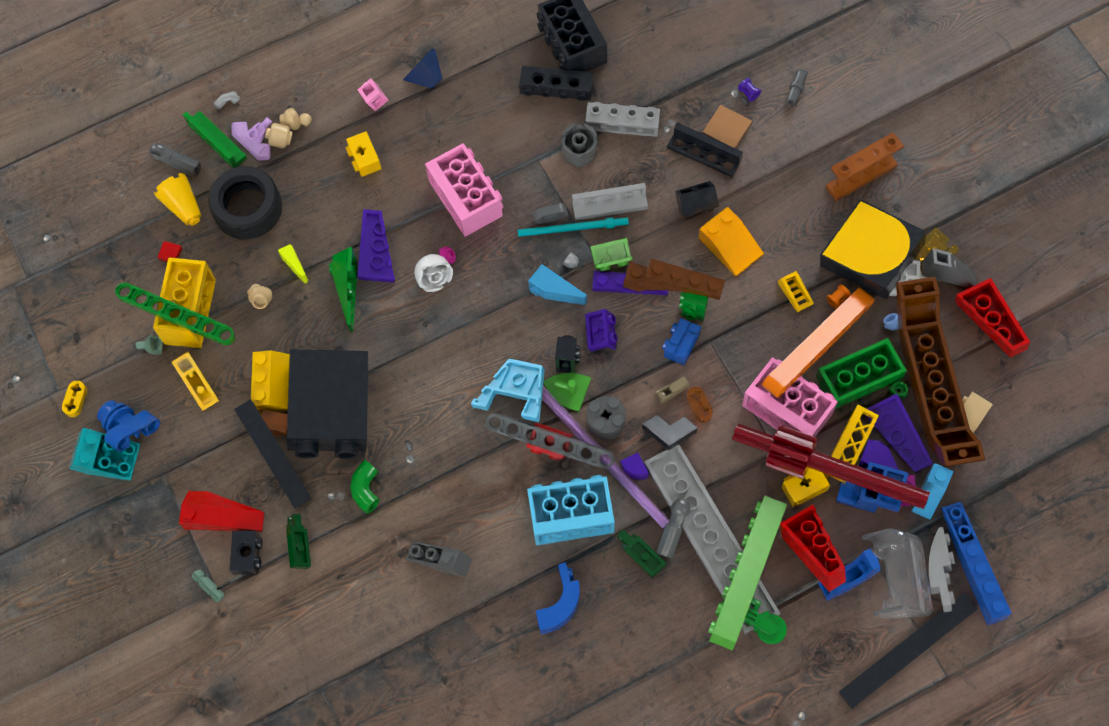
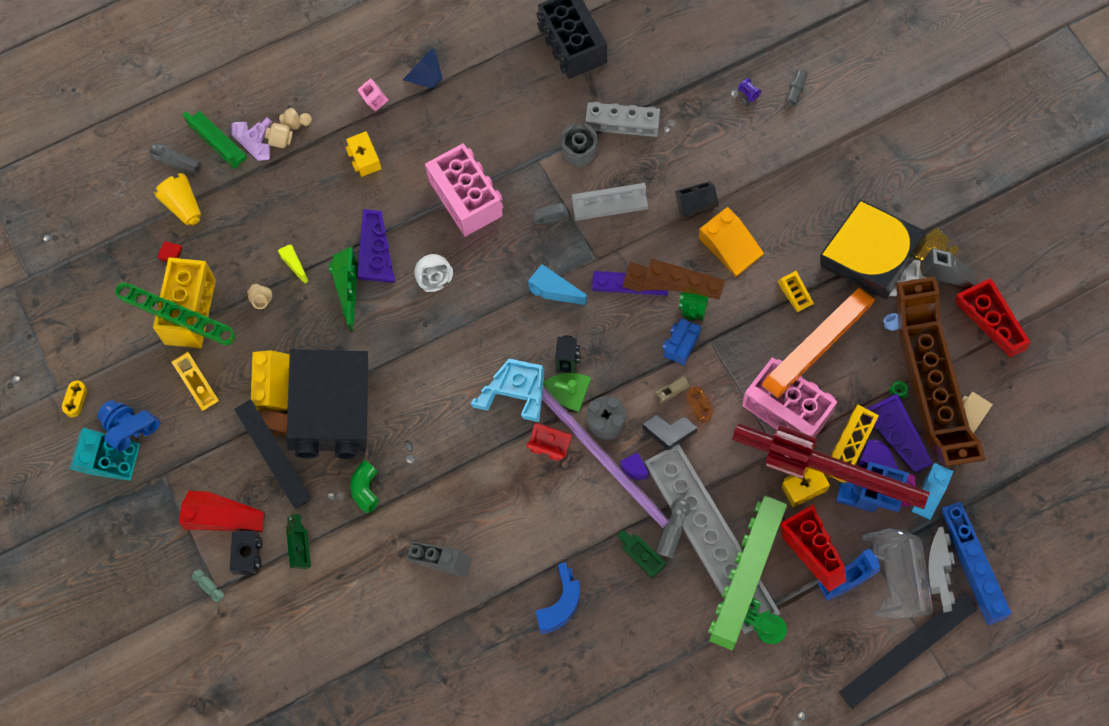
sand green piece [136,334,163,355] -> none
black tyre [208,166,282,239] -> none
light grey arm [213,91,240,110] -> none
dark pink plate [439,246,456,264] -> none
dark grey beam [486,413,615,469] -> none
teal bar [517,217,629,237] -> none
black brick [519,66,593,101] -> none
medium azure brick [527,475,615,545] -> none
light grey hinge [563,252,579,269] -> none
dark purple bracket [585,309,618,351] -> none
bright green bracket [590,238,633,271] -> none
black fence [667,122,743,178] -> none
medium nougat tile [702,105,752,148] -> none
green brick [816,338,907,409] -> none
dark orange fence [825,132,904,201] -> none
orange bush [826,284,851,309] -> none

